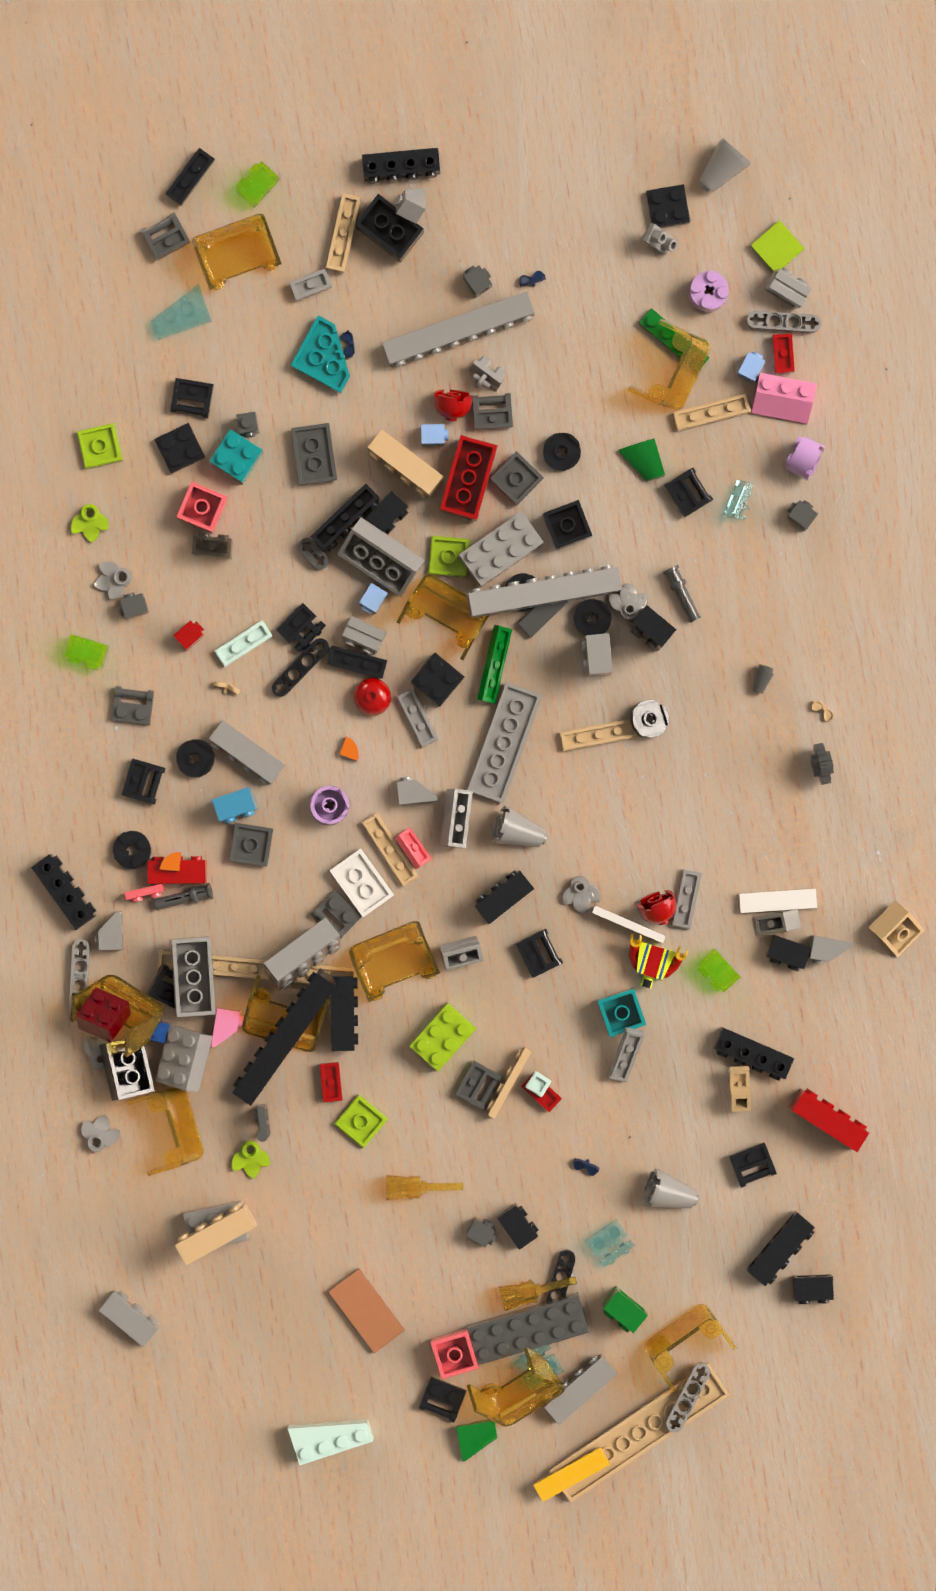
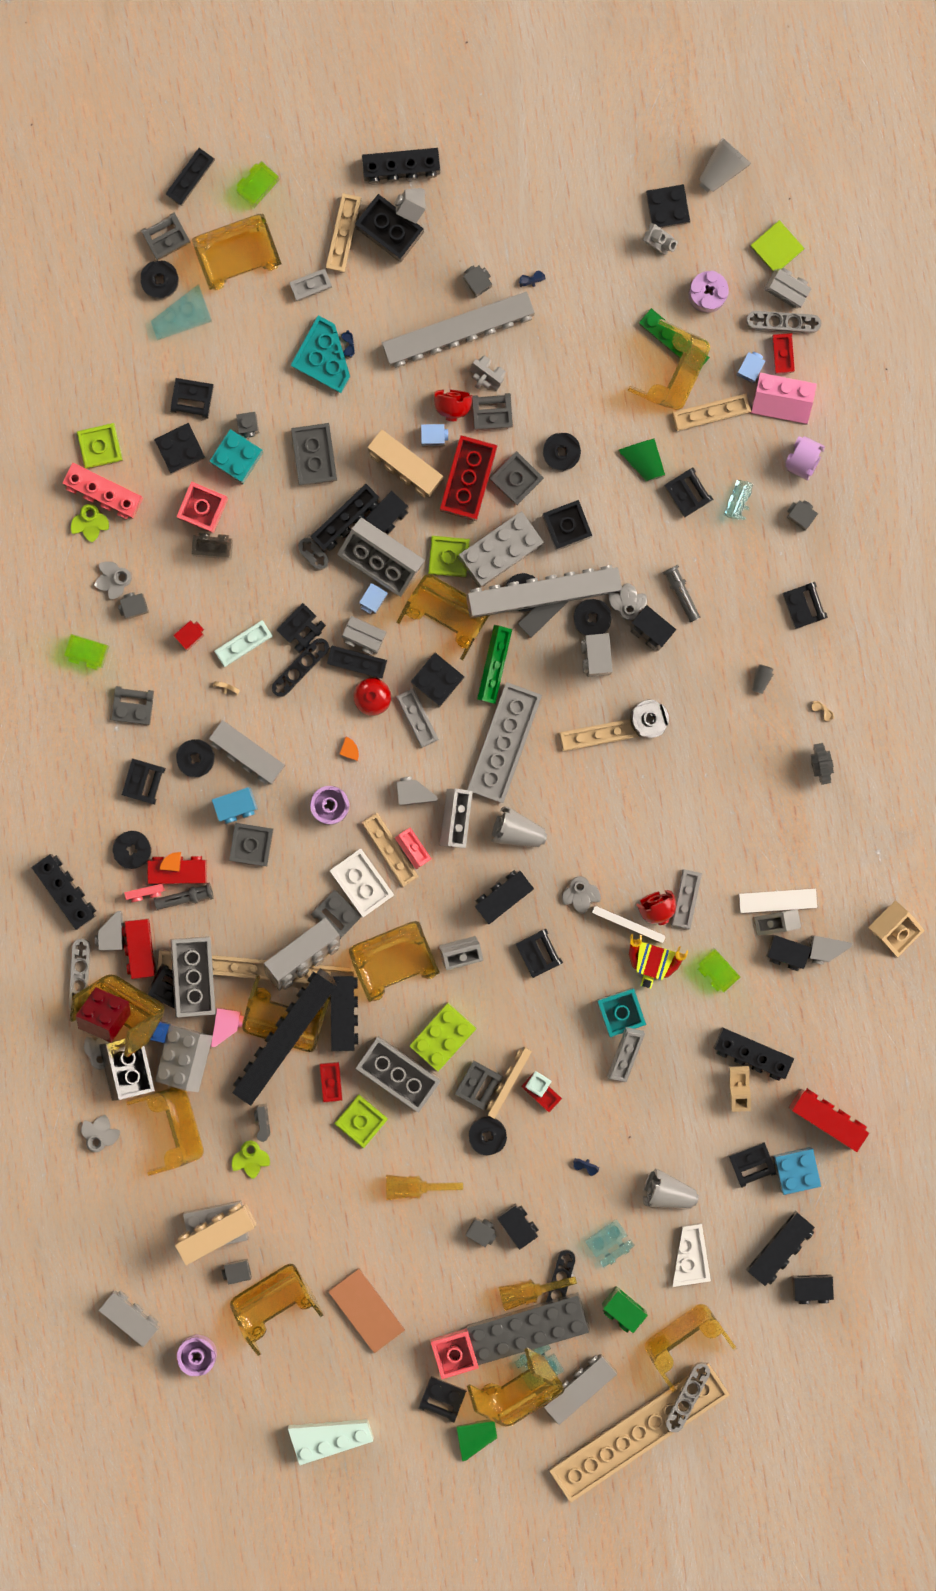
yellow tile [533,1446,610,1502] -> none
none -> coral brick [63,463,143,519]
none -> red brick [122,919,156,979]
none -> black plate [141,260,179,300]
none -> lavender brick [177,1334,217,1376]
none -> dark grey brick [222,1259,252,1285]
none -> clear yellow windscreen [230,1264,323,1356]
none -> light grey brick [355,1036,441,1113]
none -> black plate [469,1117,507,1156]
none -> white wing [672,1223,711,1287]
none -> dark azure brick [773,1147,821,1195]
none -> black plate [782,582,828,629]

